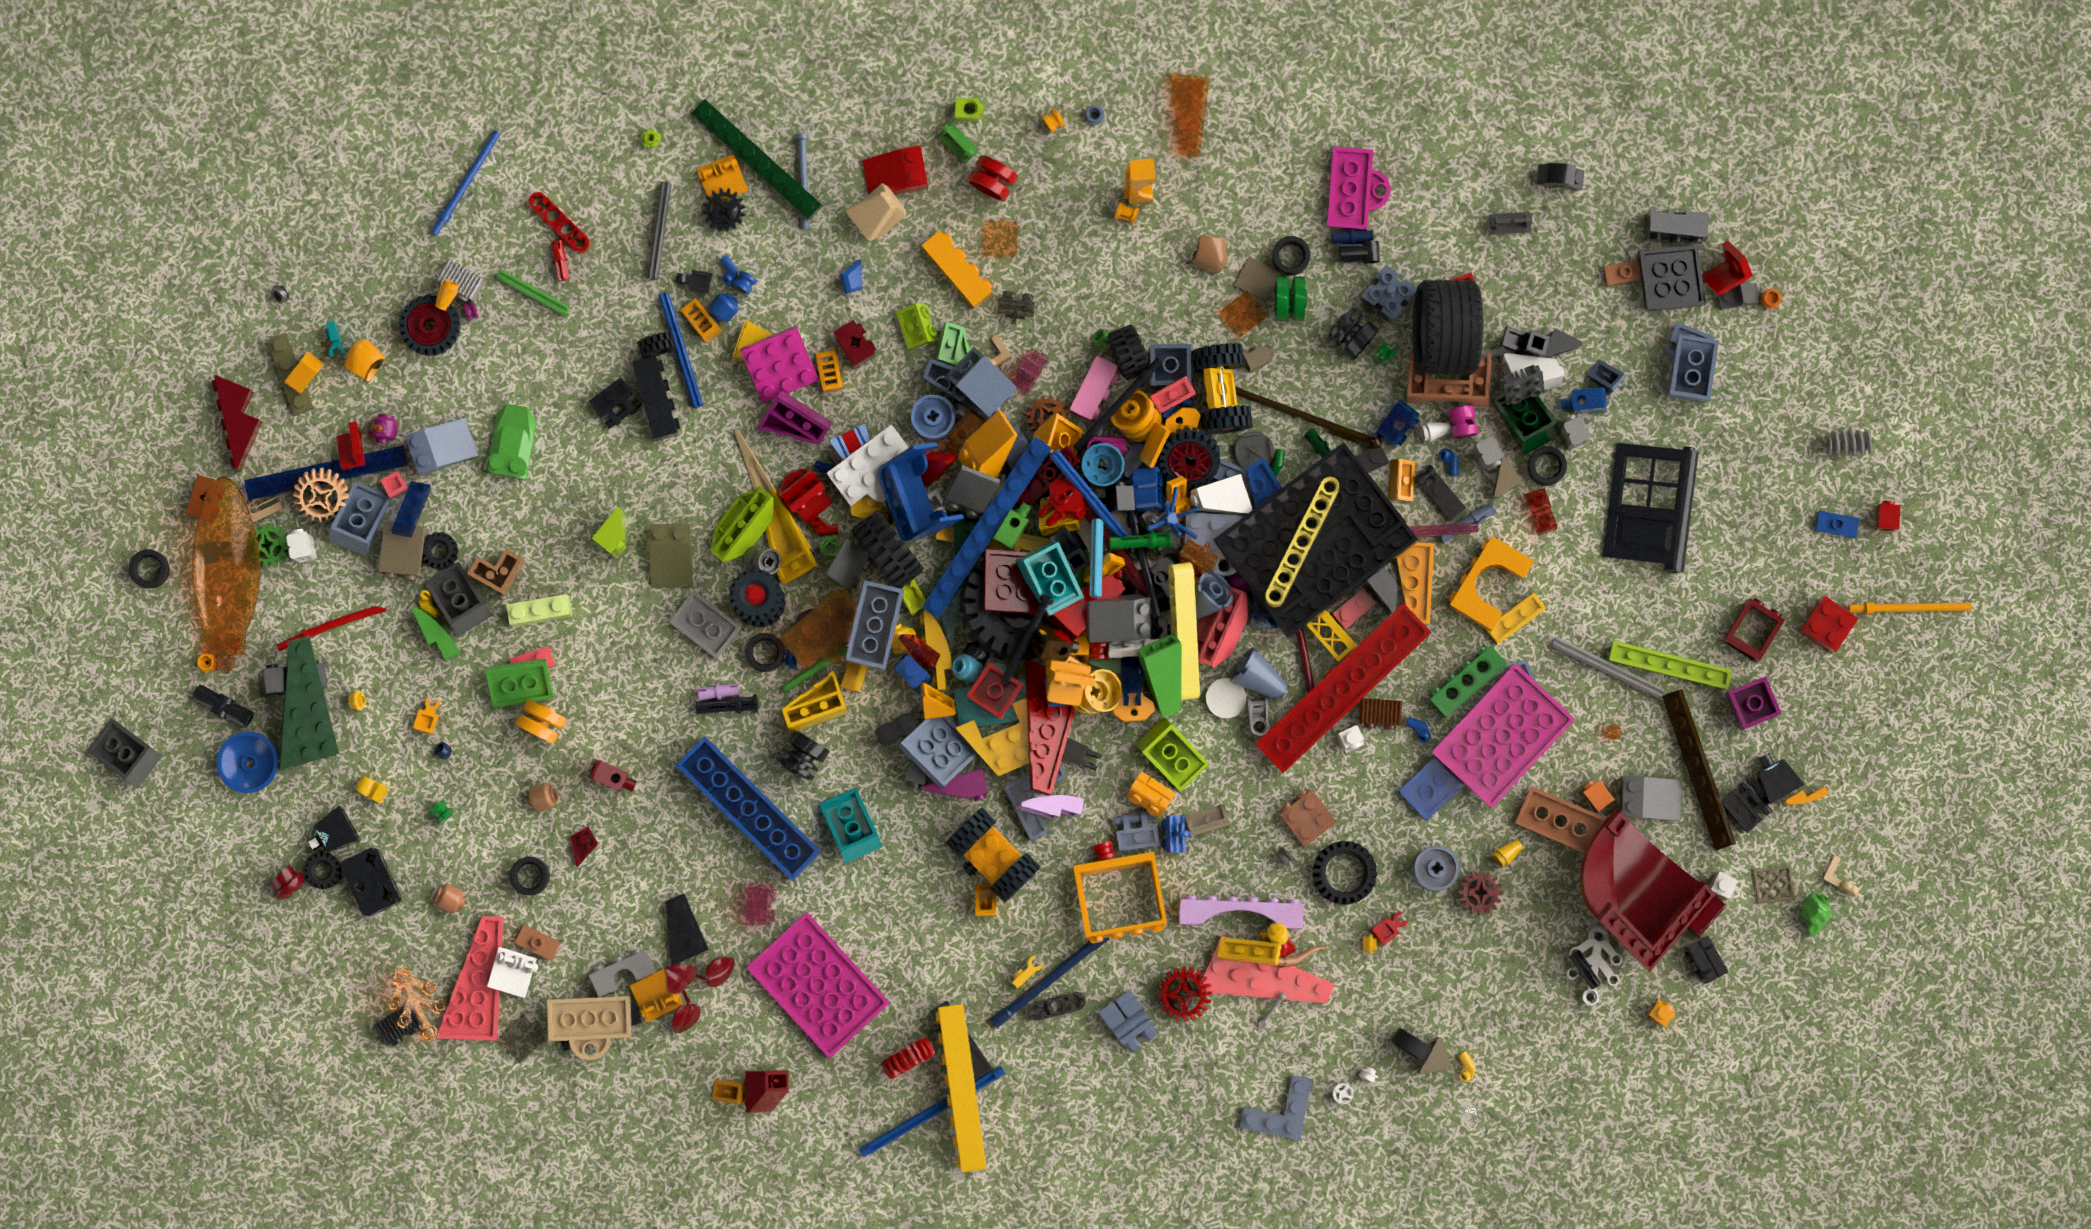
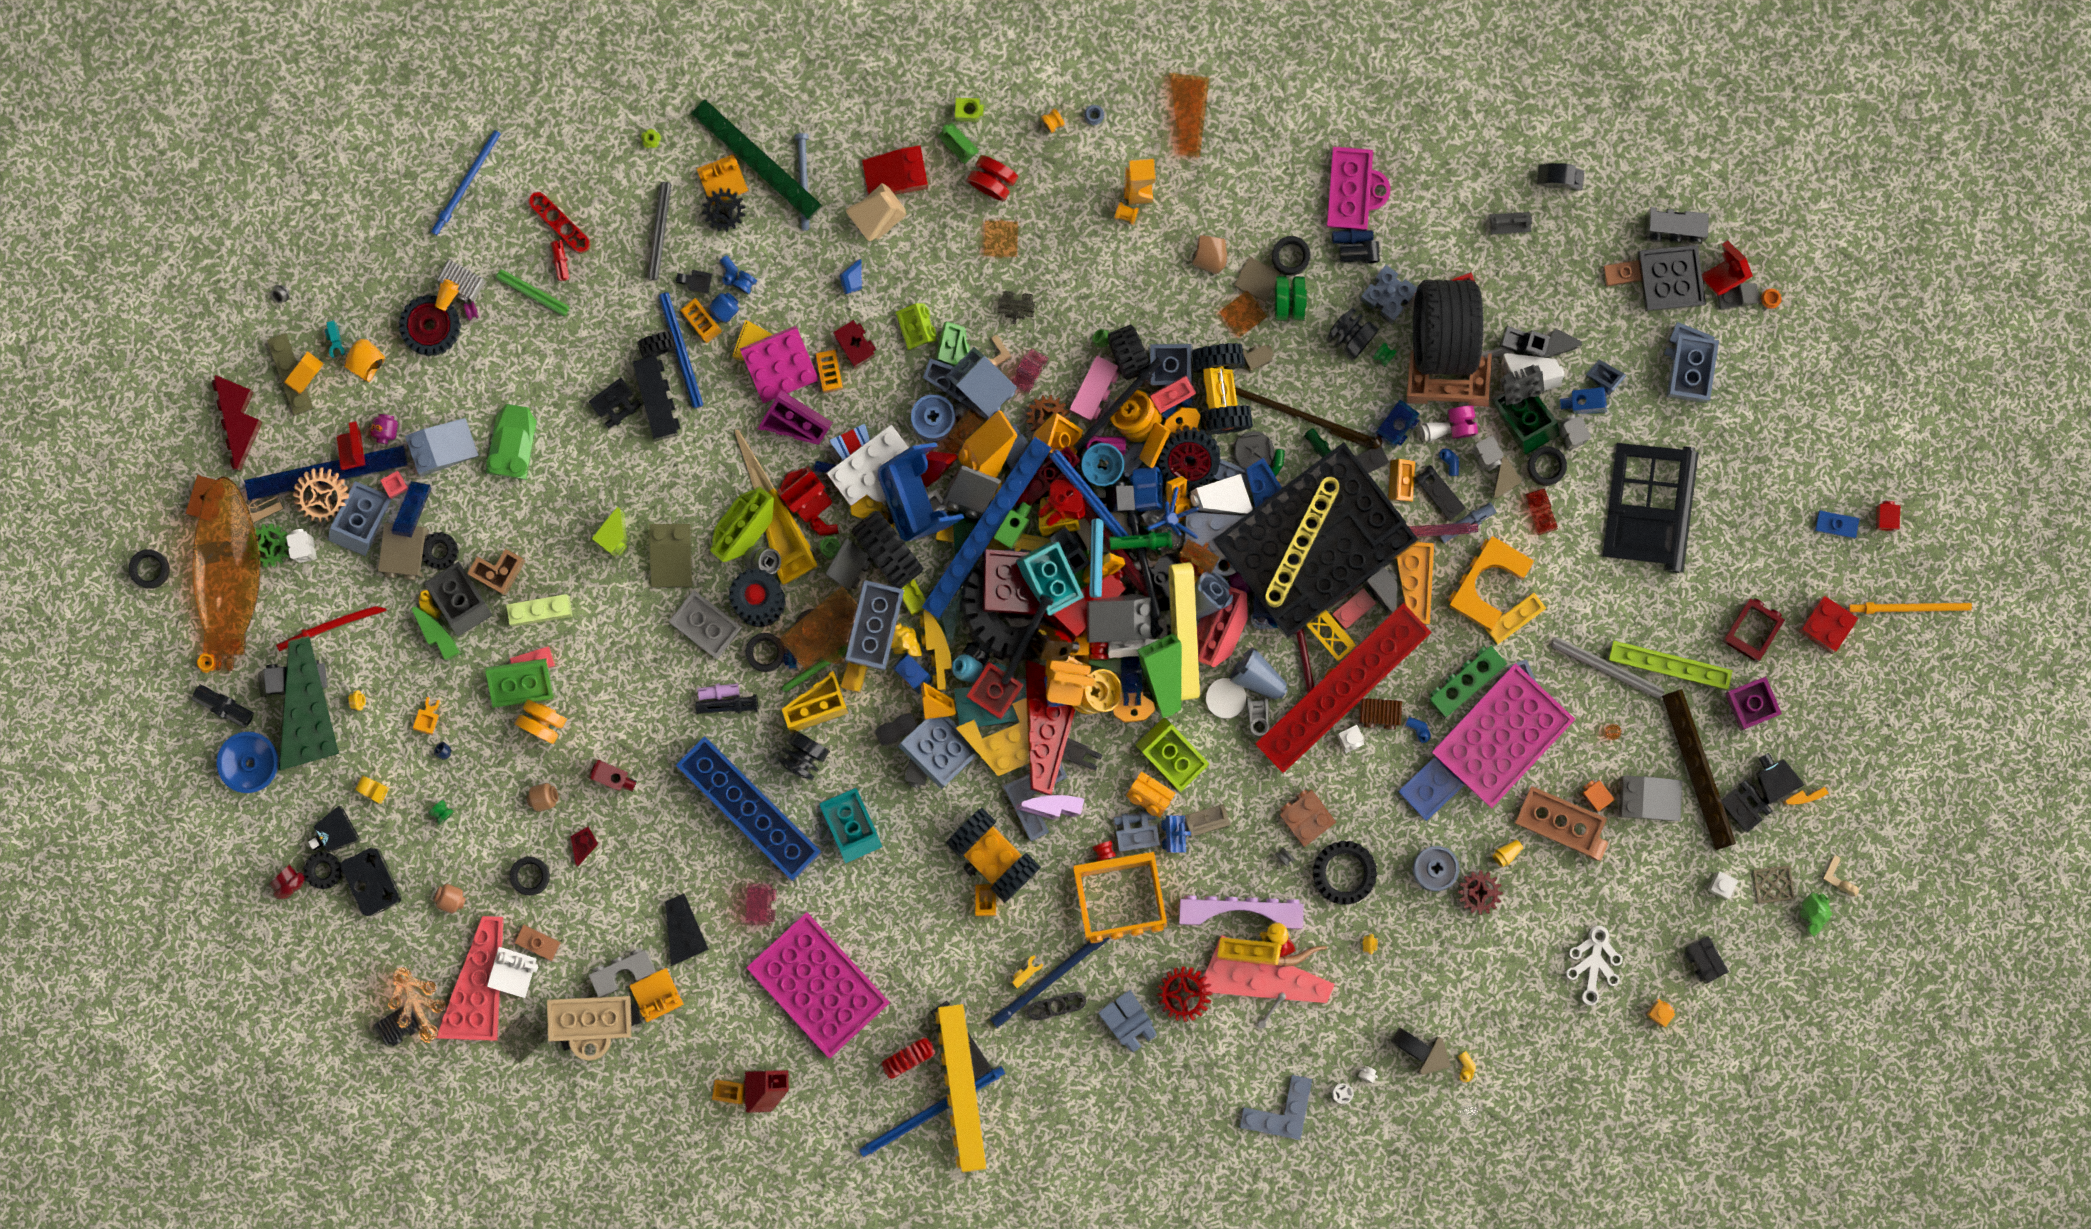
dark grey slope [87,718,163,788] -> none
dark red plant [665,956,735,1034] -> none
clear red slope [899,634,940,669] -> none
light orange brick [921,230,993,309] -> none
magenta slope [923,769,989,802] -> none
red plate [1370,911,1409,946] -> none
black axle [1569,950,1601,990] -> none
dark red panel [1580,808,1716,972] -> none
dark red hinge [1688,895,1726,938] -> none
light grey piece [1827,430,1872,456] -> none

